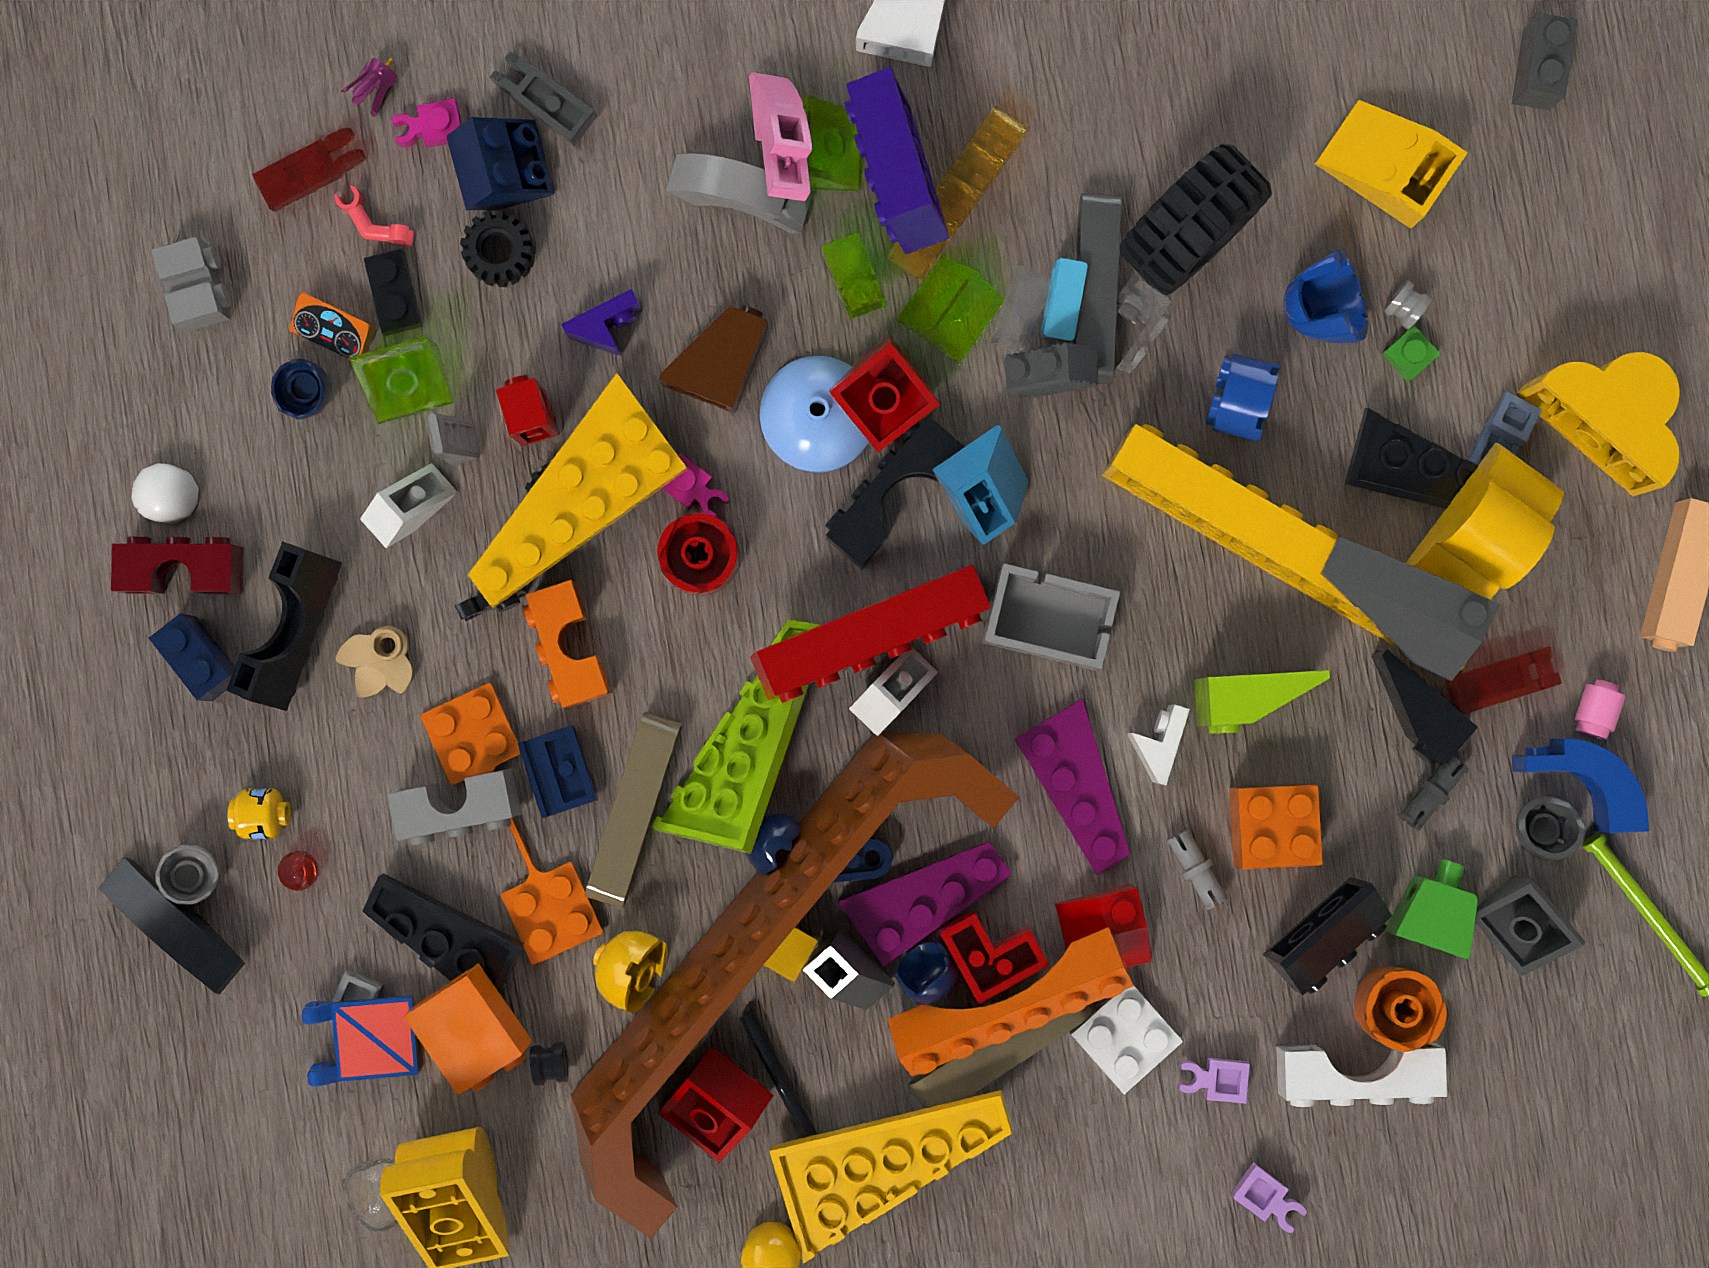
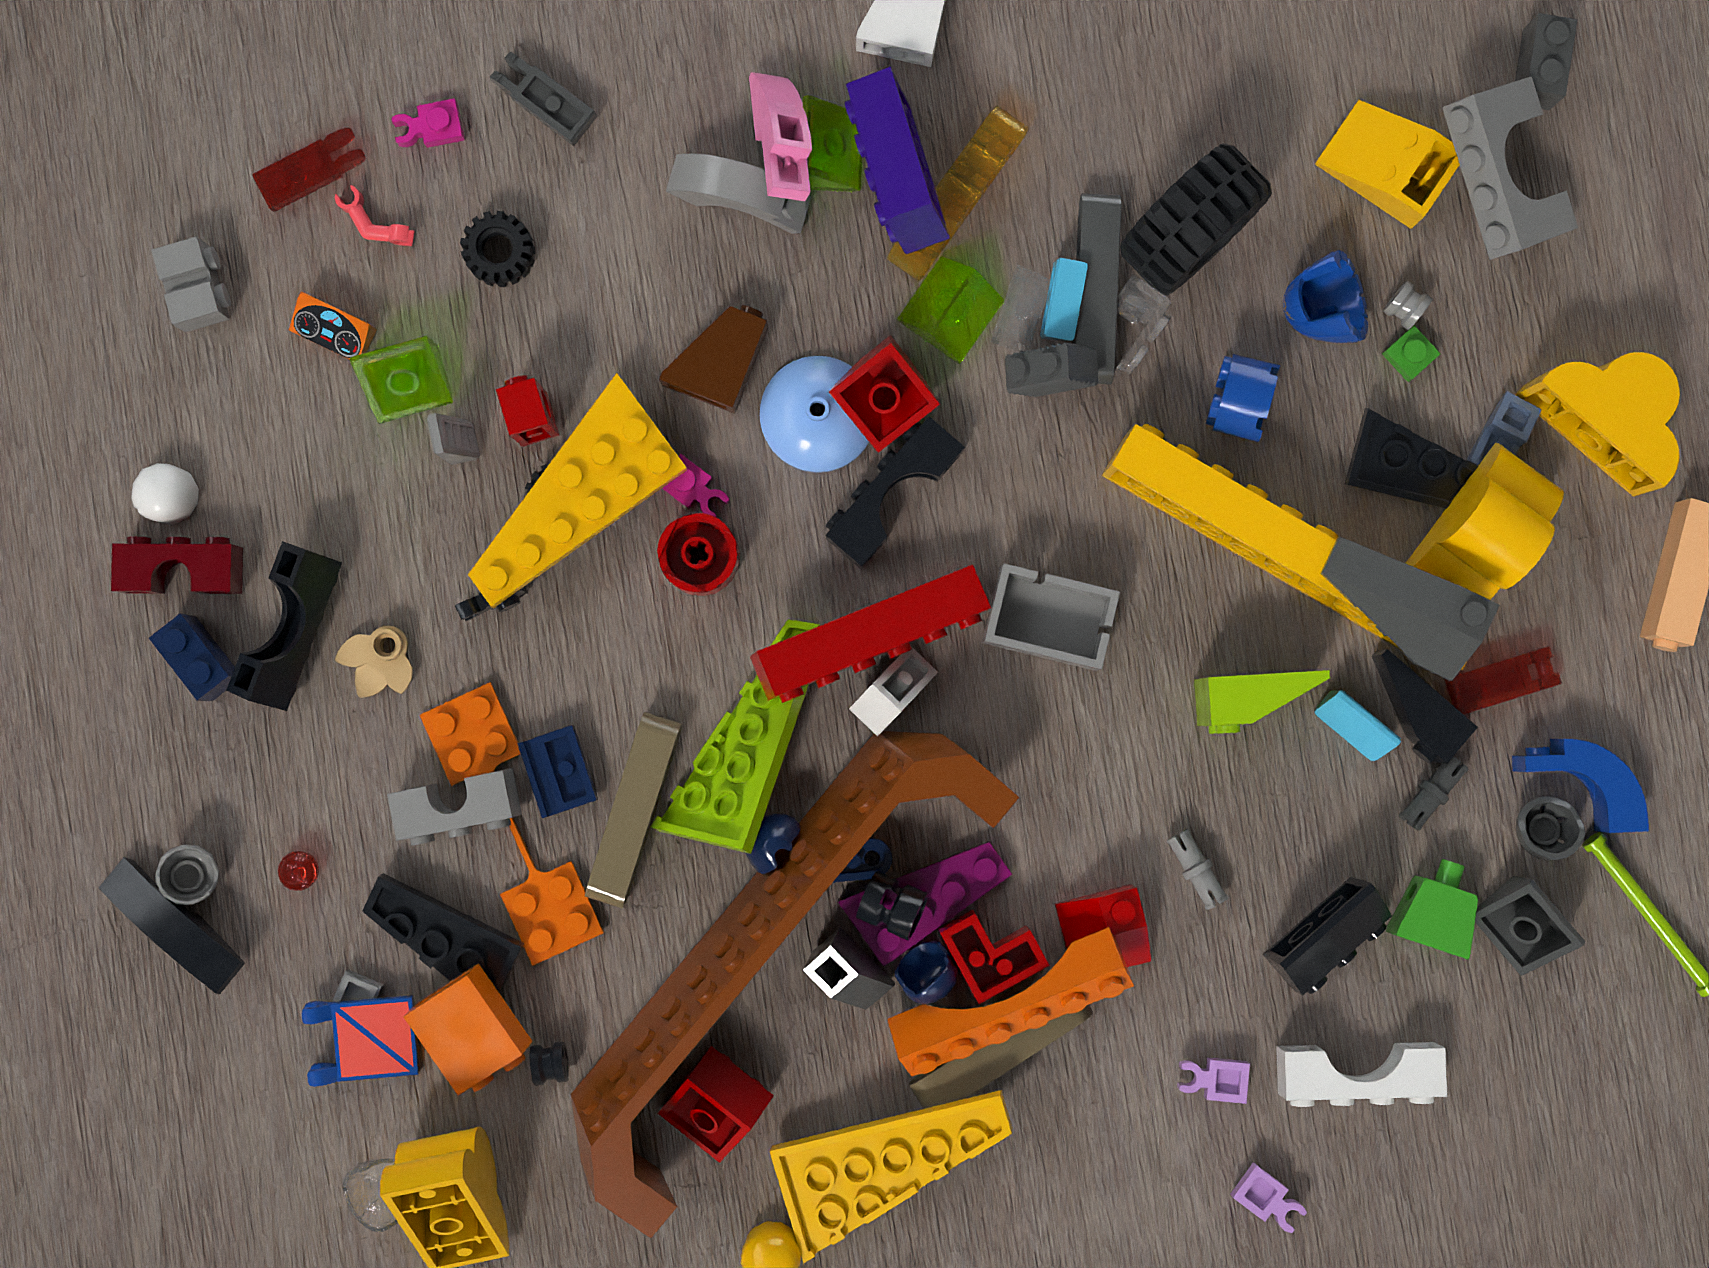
yellow head [227,788,291,840] -> none
dark blue hair [271,359,332,420] -> none
flat silver piece [341,58,398,117] -> none
white slope [360,463,457,548] -> none
black plate [363,249,423,336] -> none
dark blue slope [446,117,555,210] -> none
orange arch [523,580,612,708] -> none
dark purple slope [561,289,642,356] -> none
yellow cylinder [593,931,668,1014] -> none
black bar [740,1011,818,1138] -> none
yellow panel [764,927,819,982] -> none
clear neon green slope [821,232,887,321] -> none
dark azure slope [932,425,1029,545] -> none
magenta wing [1014,699,1130,875] -> none
white plate [1070,986,1183,1095] -> none
white slope [1127,704,1190,785] -> none
orange brick [1229,784,1323,869] -> none
orange brick [1354,965,1447,1052] -> none
bright pink brick [1574,679,1626,741] -> none
none -> black wheel [856,871,929,941]
none -> medium azure slope [1314,690,1401,761]
none -> light grey arch [1442,76,1578,260]

